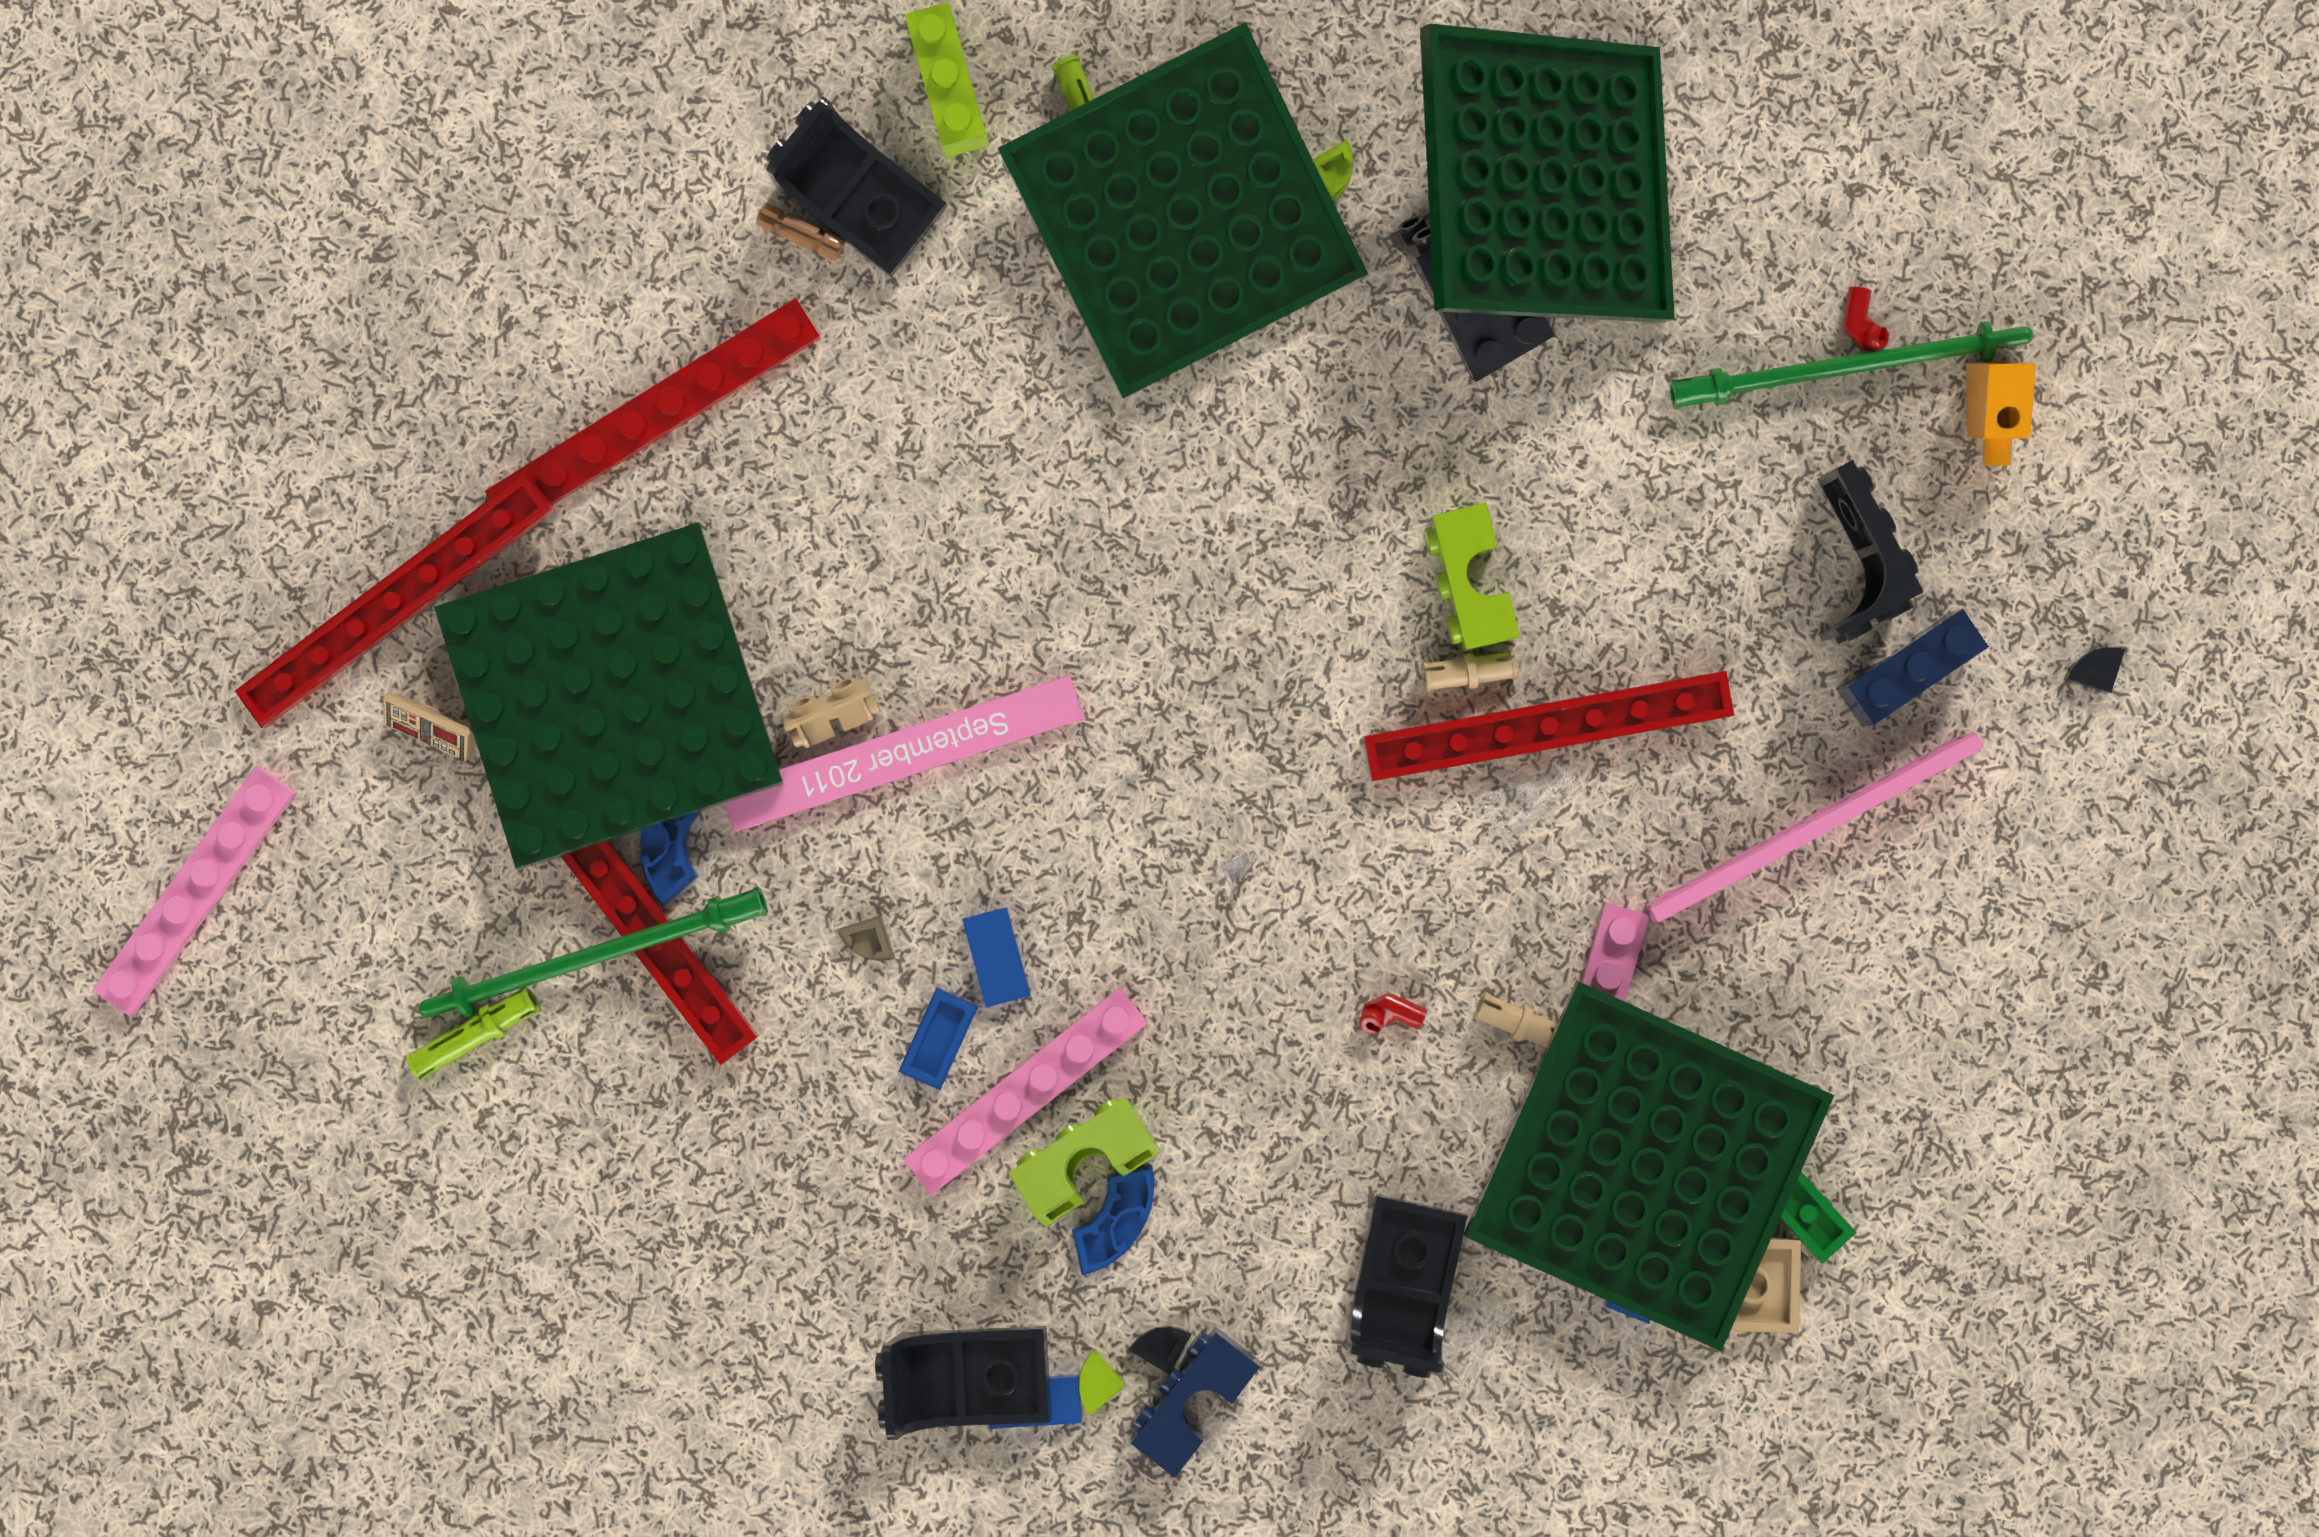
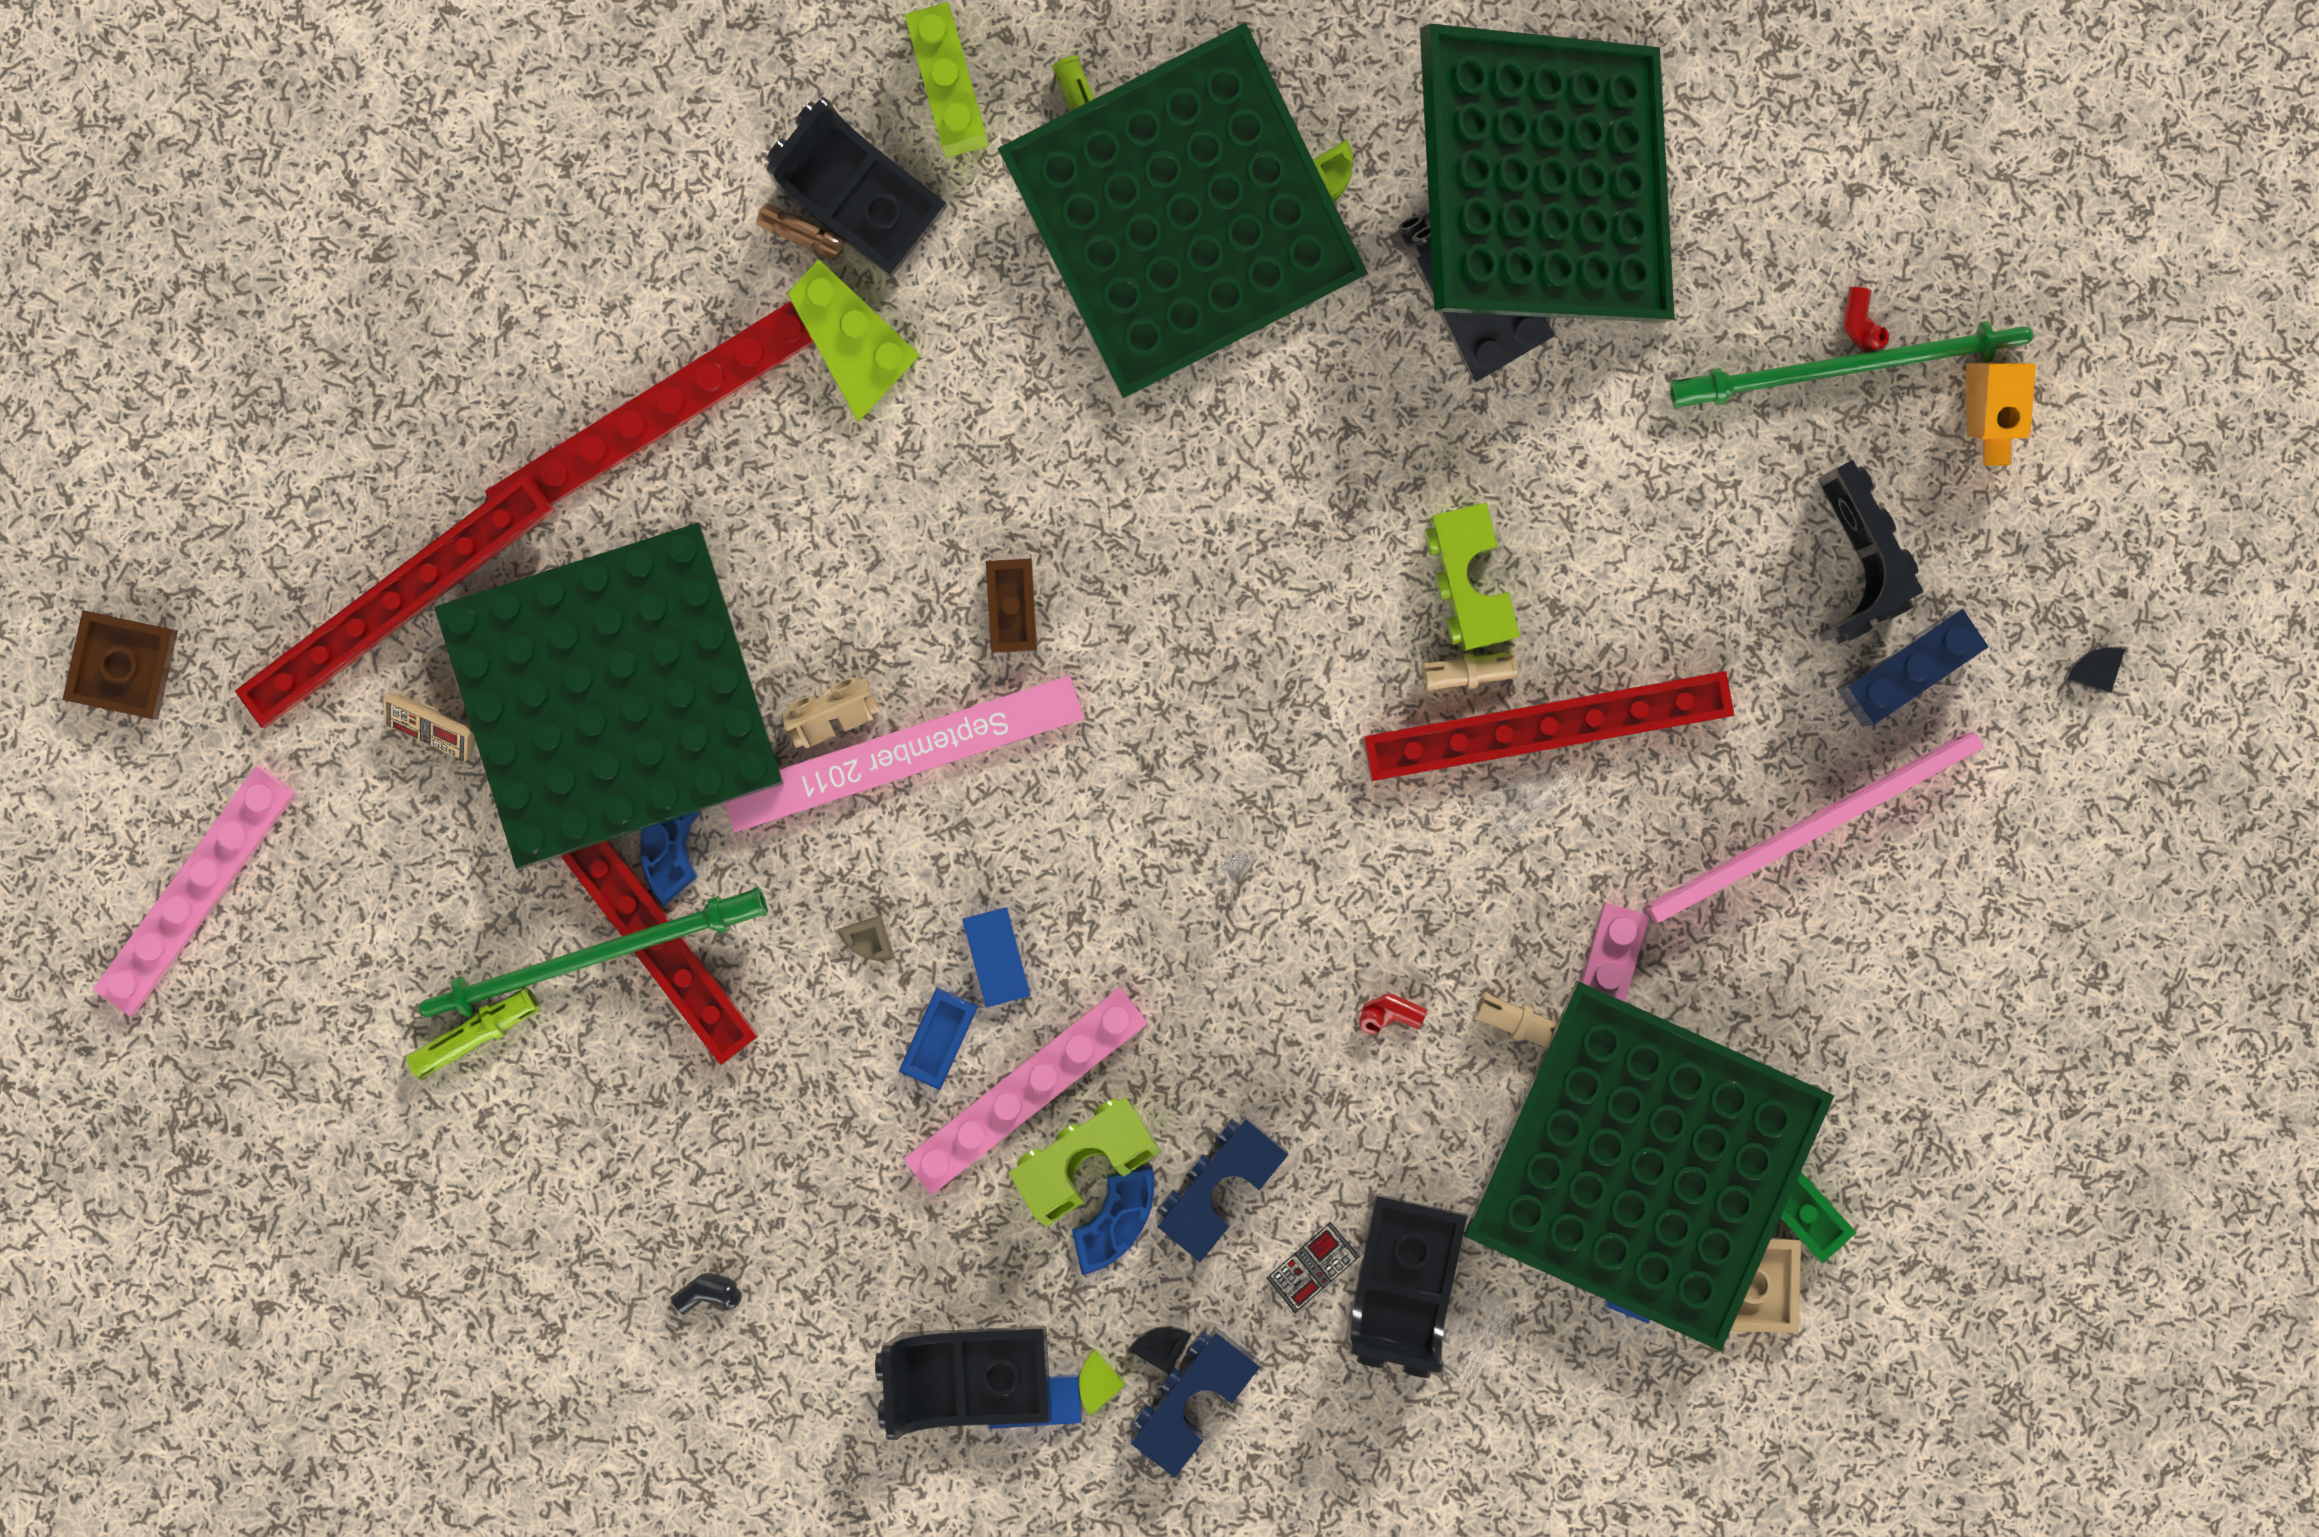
none -> reddish brown plate [62,610,178,720]
none -> black arm [670,1273,742,1315]
none -> lime wing [787,259,920,422]
none -> reddish brown plate [986,558,1038,654]
none -> dark blue arch [1156,1115,1289,1262]
none -> slope [1263,1218,1364,1317]

